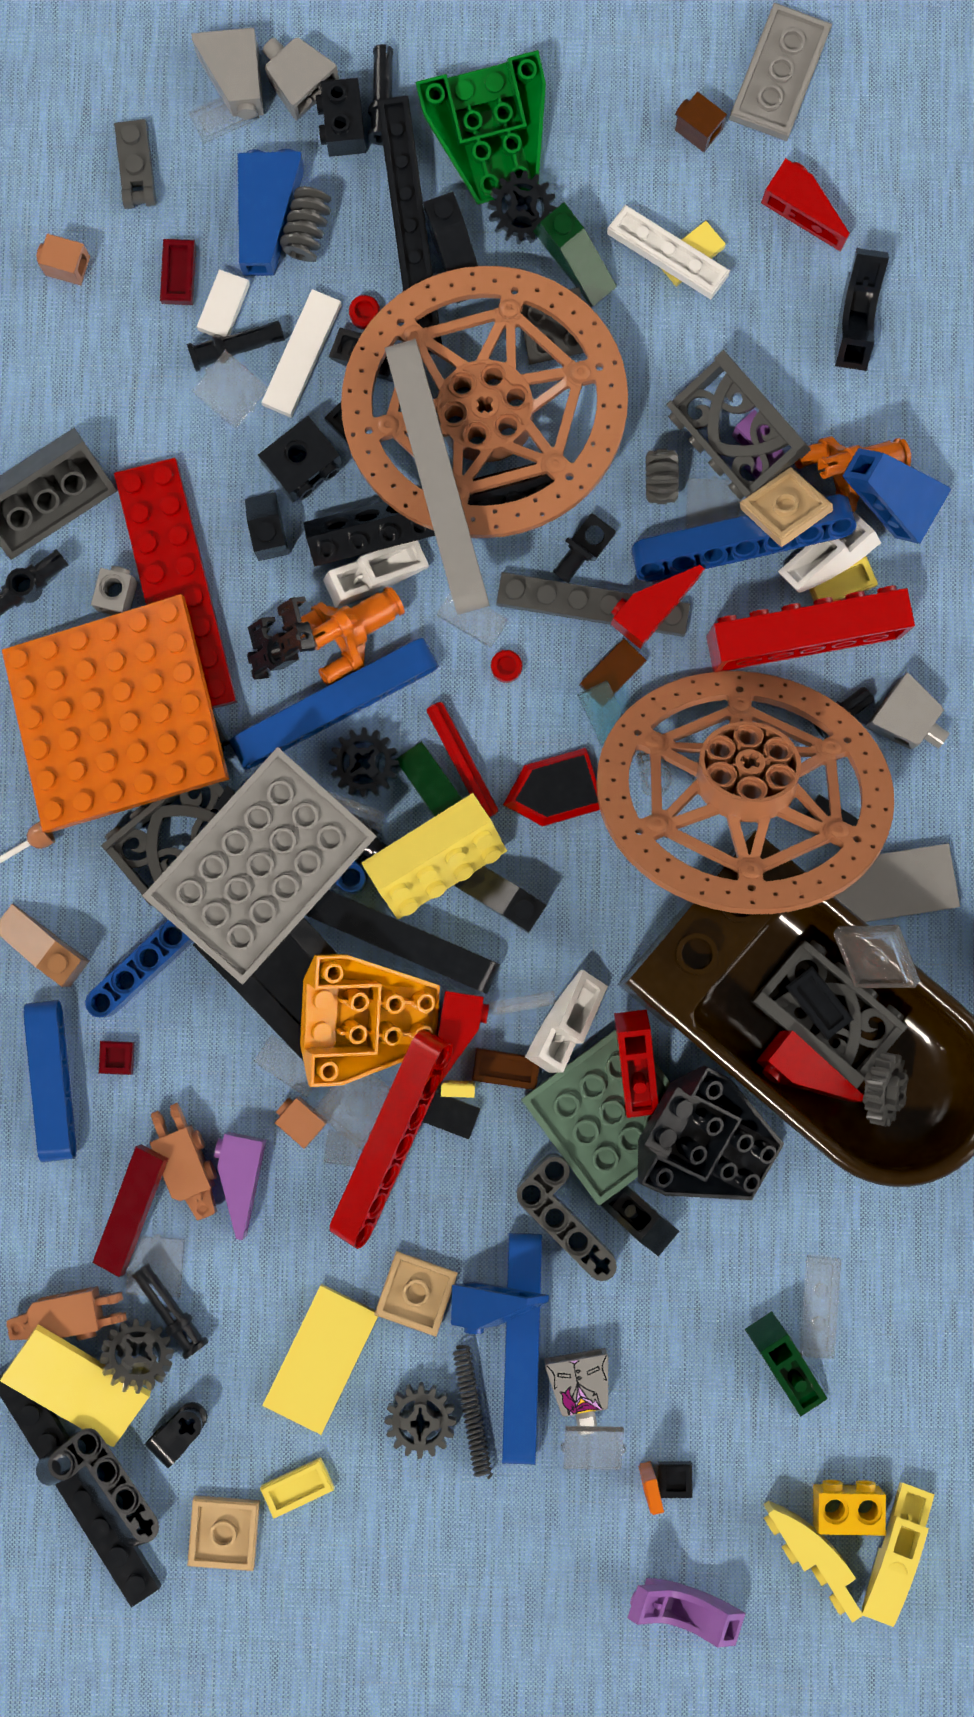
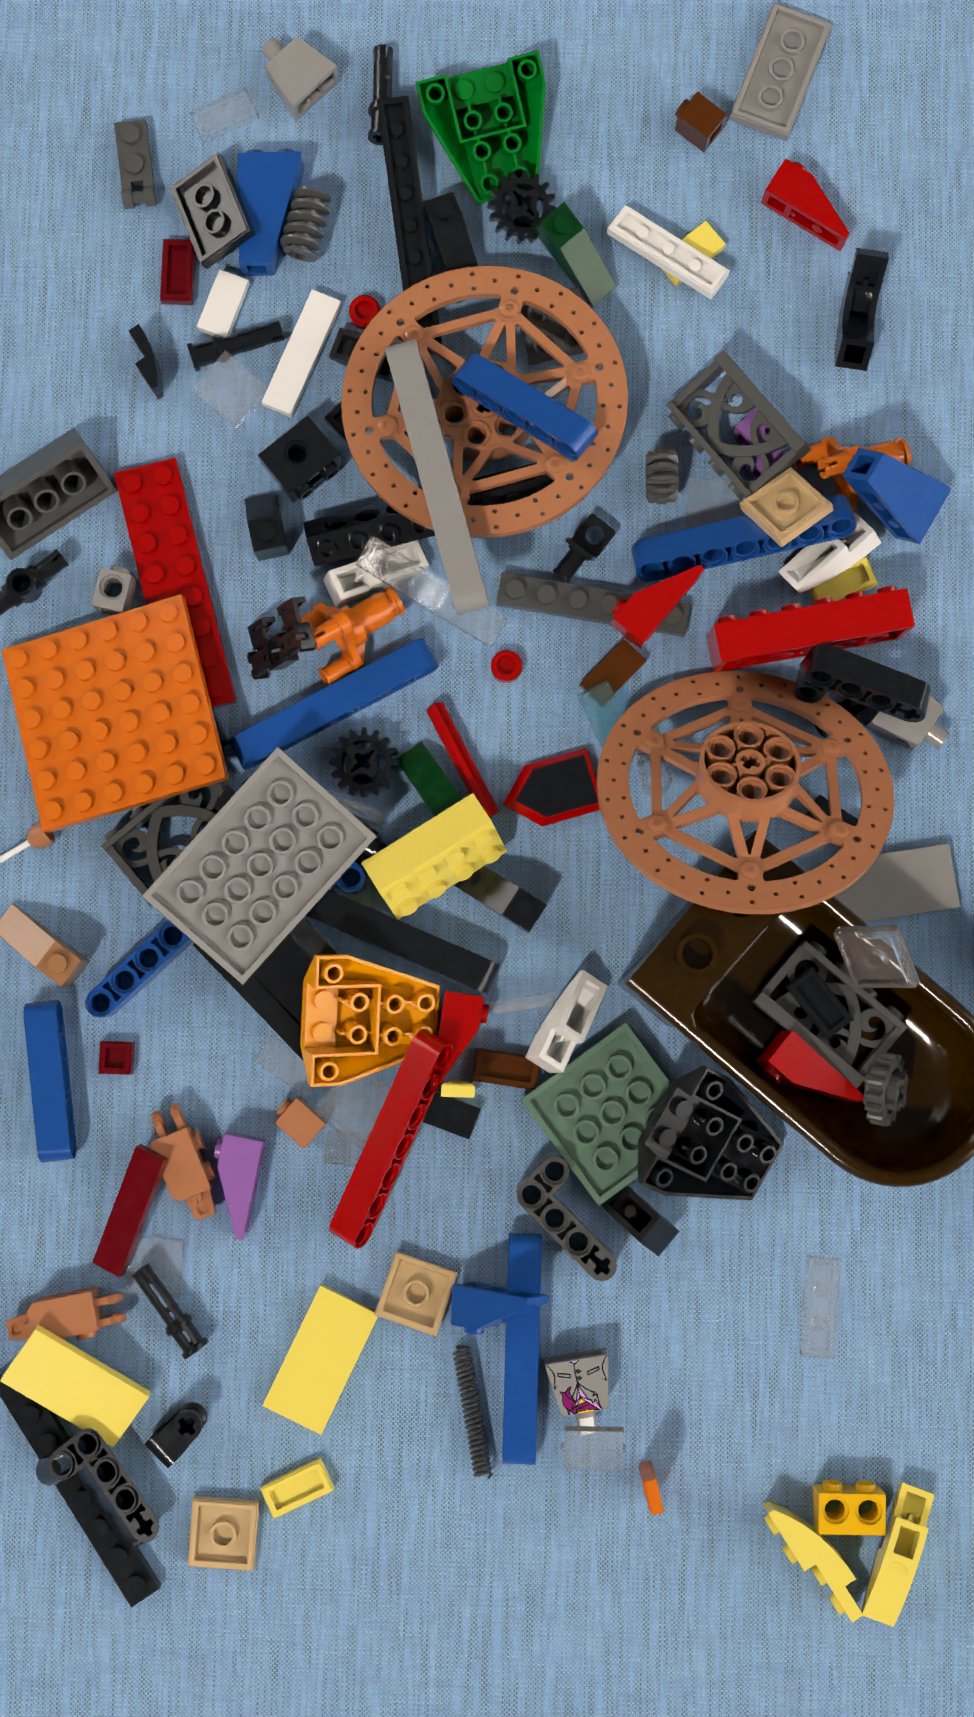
nougat brick [36,234,90,286] -> none
dark grey gear [99,1319,174,1394] -> none
light grey slope [191,28,264,119] -> none
black brick [316,78,366,157] -> none
dark grey gear [384,1382,457,1459] -> none
red slope [614,1009,658,1118] -> none
medium lavender arch [627,1578,746,1648] -> none
black tile [658,1461,692,1498] -> none
dark green slope [745,1311,828,1417] -> none
none -> black slope [128,324,163,400]
none -> tile [170,152,256,269]
none -> clear tile [356,536,450,613]
none -> blue beam [451,353,598,461]
none -> black beam [793,644,931,723]

